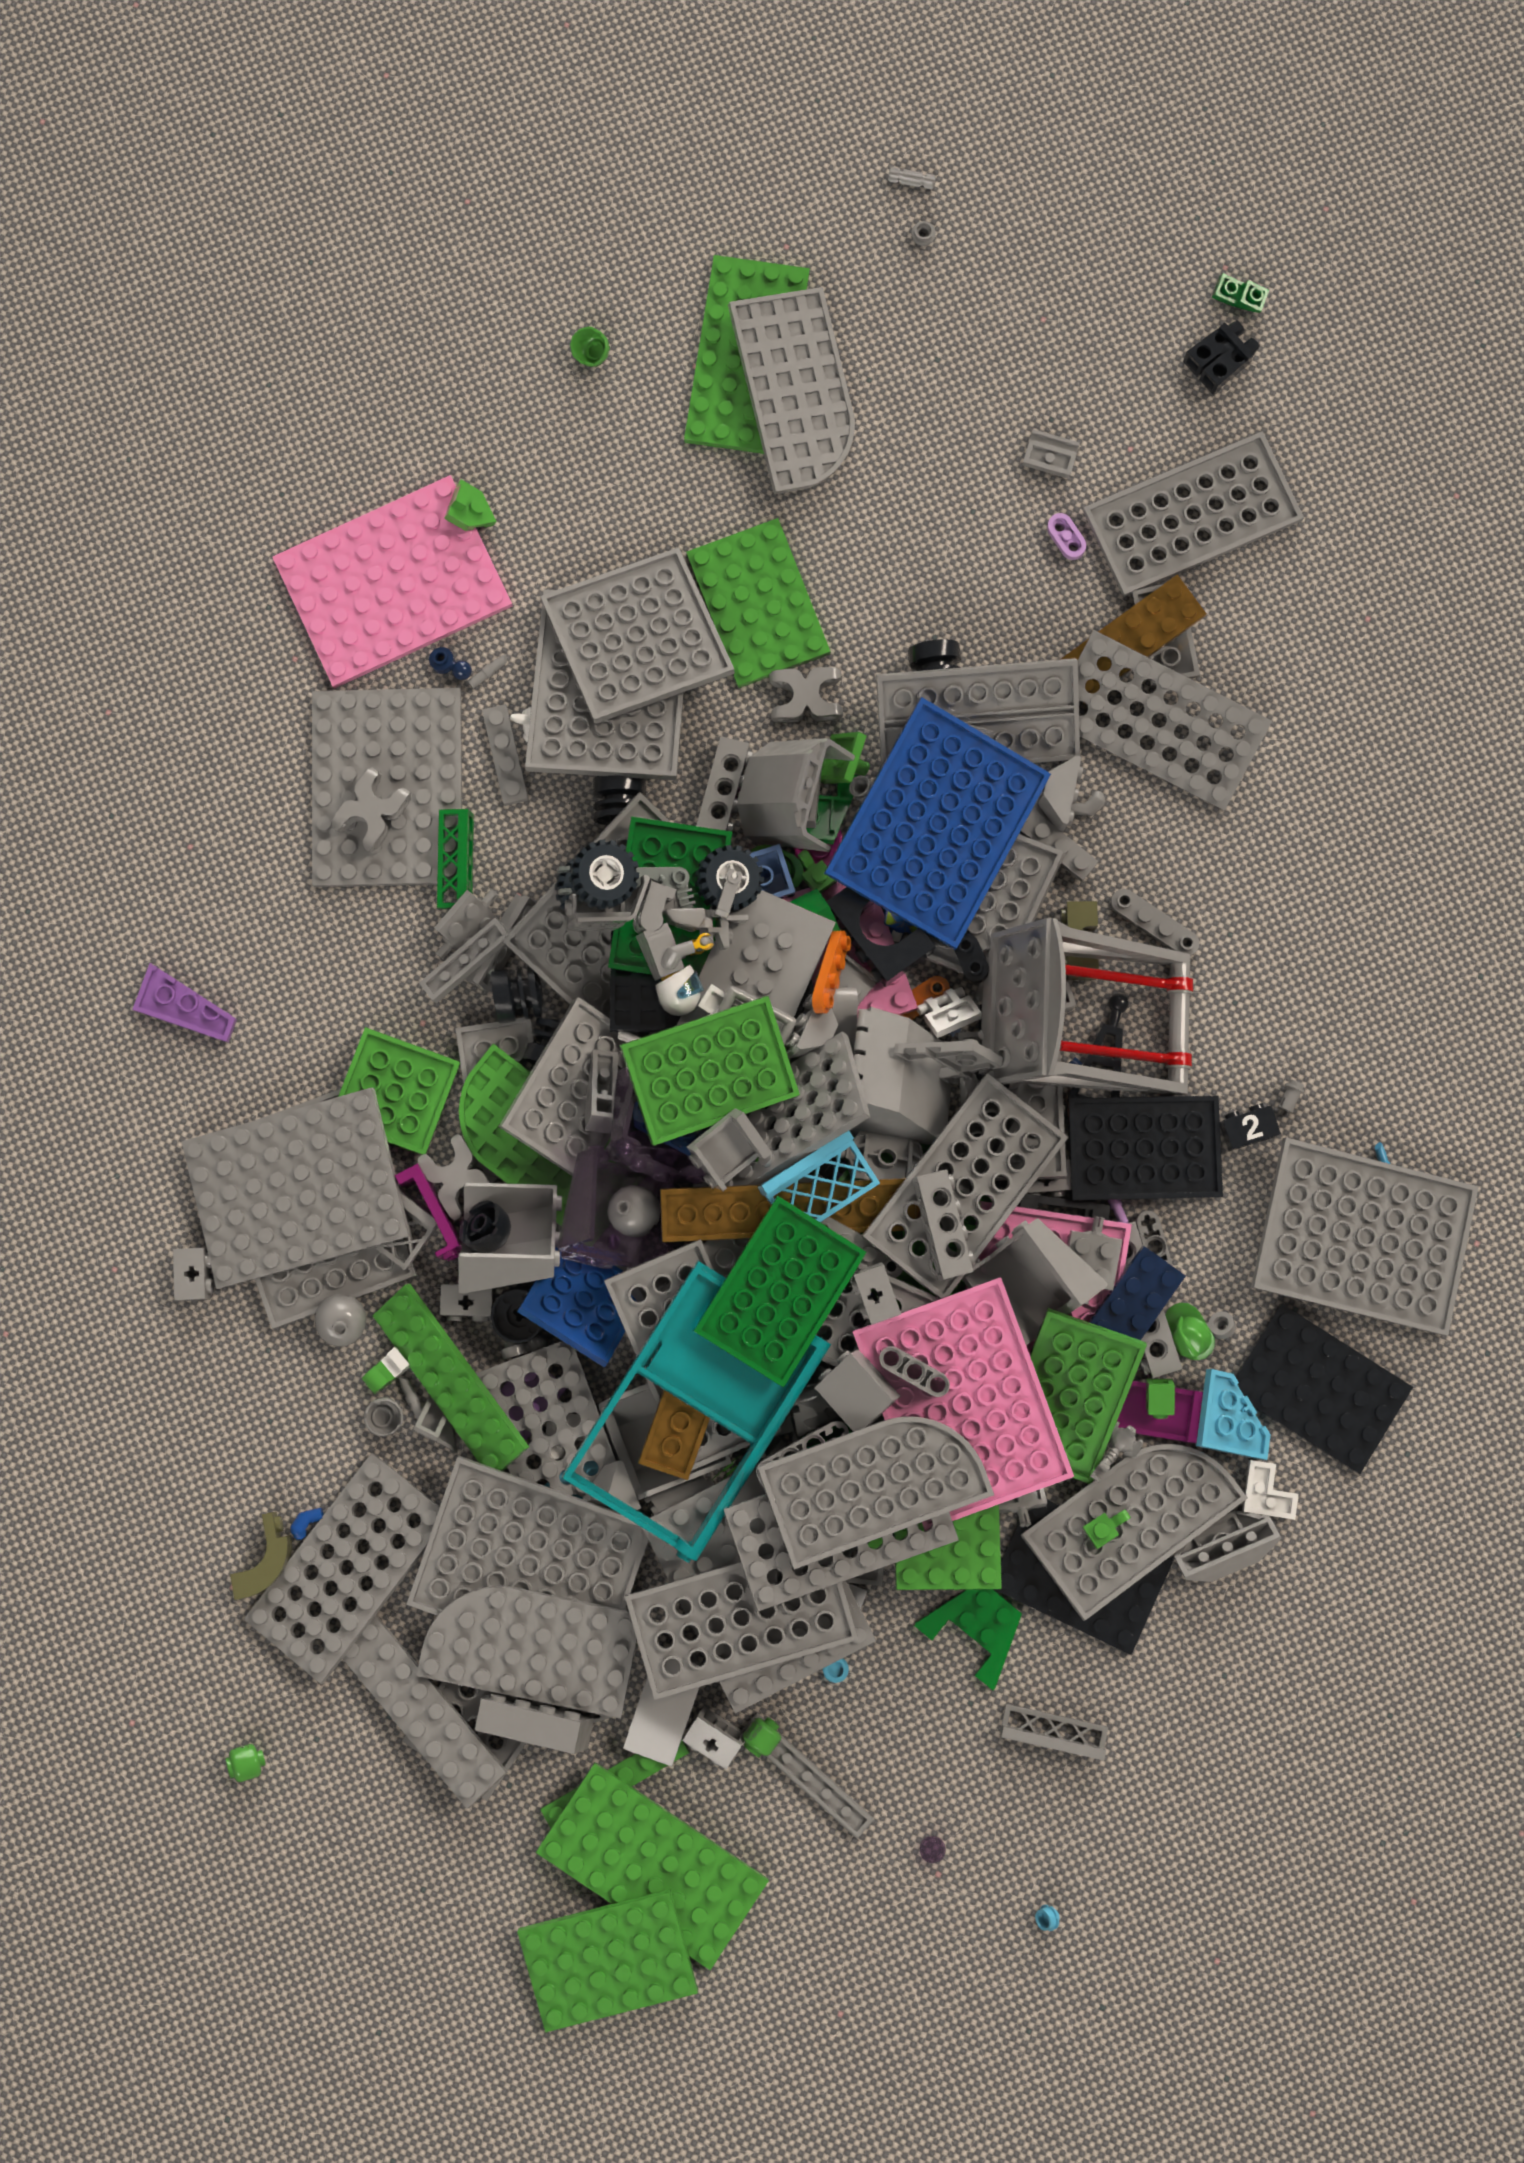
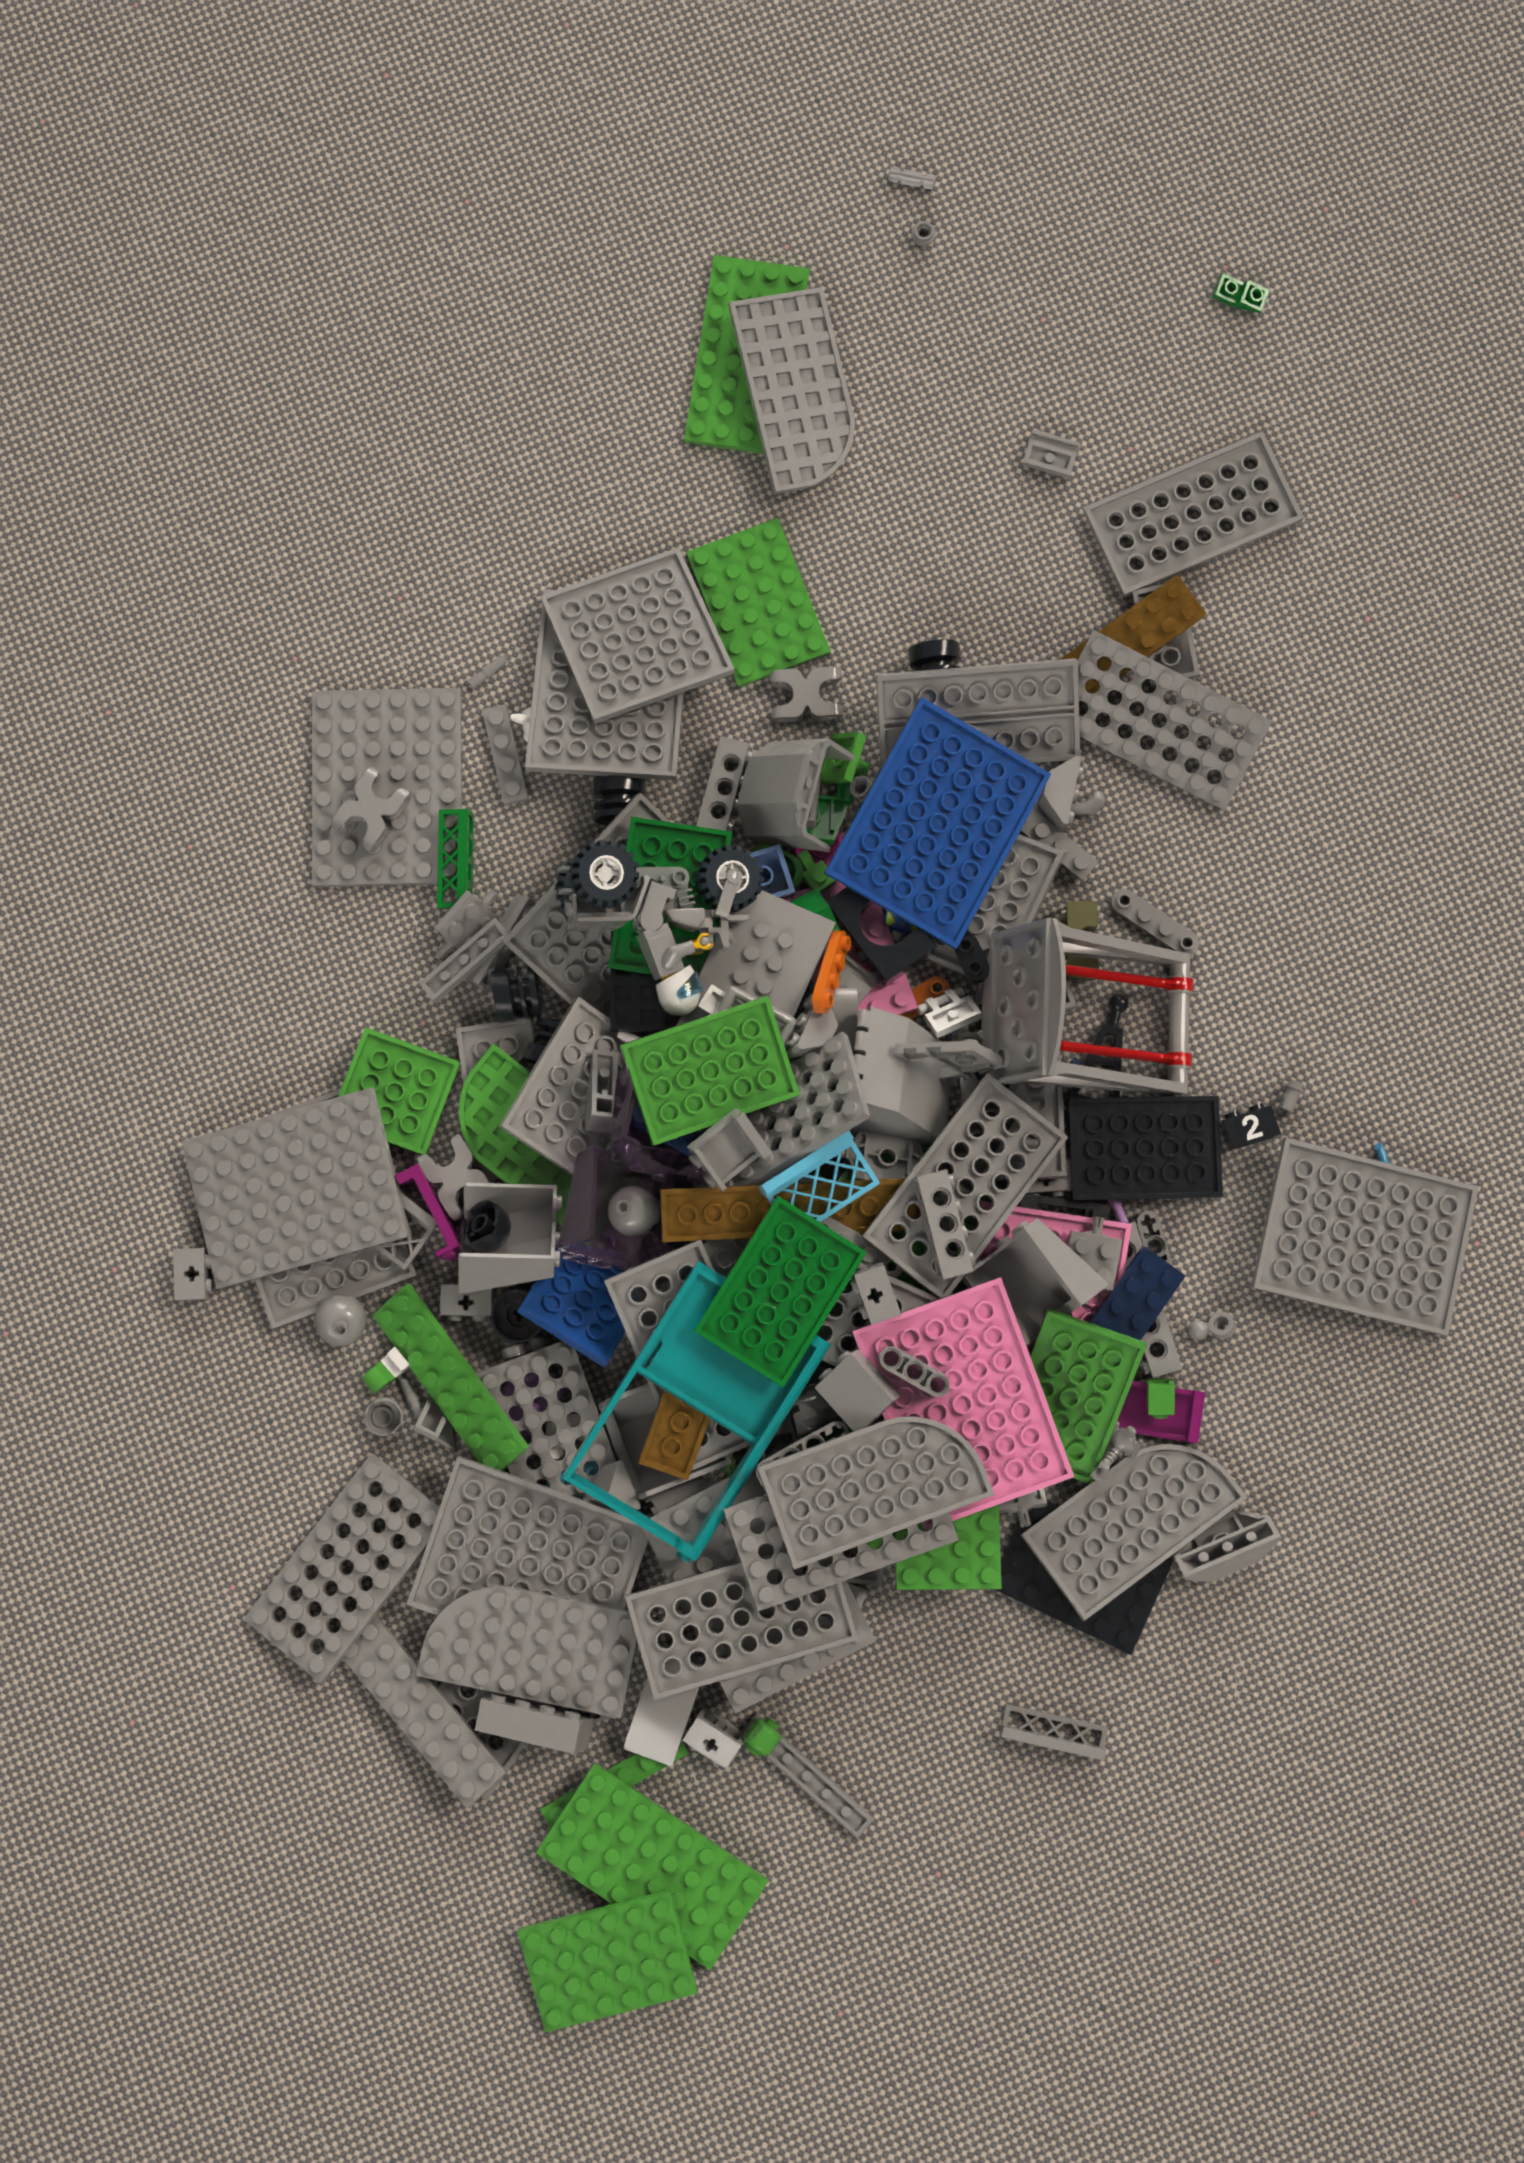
medium lavender wing [132,963,237,1043] -> none
bright green head [225,1744,266,1783] -> none
olive arch [230,1512,292,1600] -> none
bright pink plate [272,475,513,689] -> none
blue arm [290,1508,324,1540] -> none
dark blue plate [429,647,472,680] -> none
bright green plate [444,479,497,531] -> none
bright green hair [570,326,610,367] -> none
medium azure tile [823,1658,849,1683] -> none
green wing [914,1589,1022,1690] -> none
clear purple plate [919,1836,946,1863] -> none
medium azure plate [1035,1904,1060,1931] -> none
lavender plate [1047,513,1086,560] -> none
bright green plate [1082,1509,1131,1550] -> none
bright green piece [1165,1302,1215,1360] -> none
black hips [1183,320,1260,396] -> none
medium azure plate [1196,1369,1271,1460] -> none
black plate [1235,1304,1413,1474] -> none
white plate [1242,1460,1298,1520] -> none

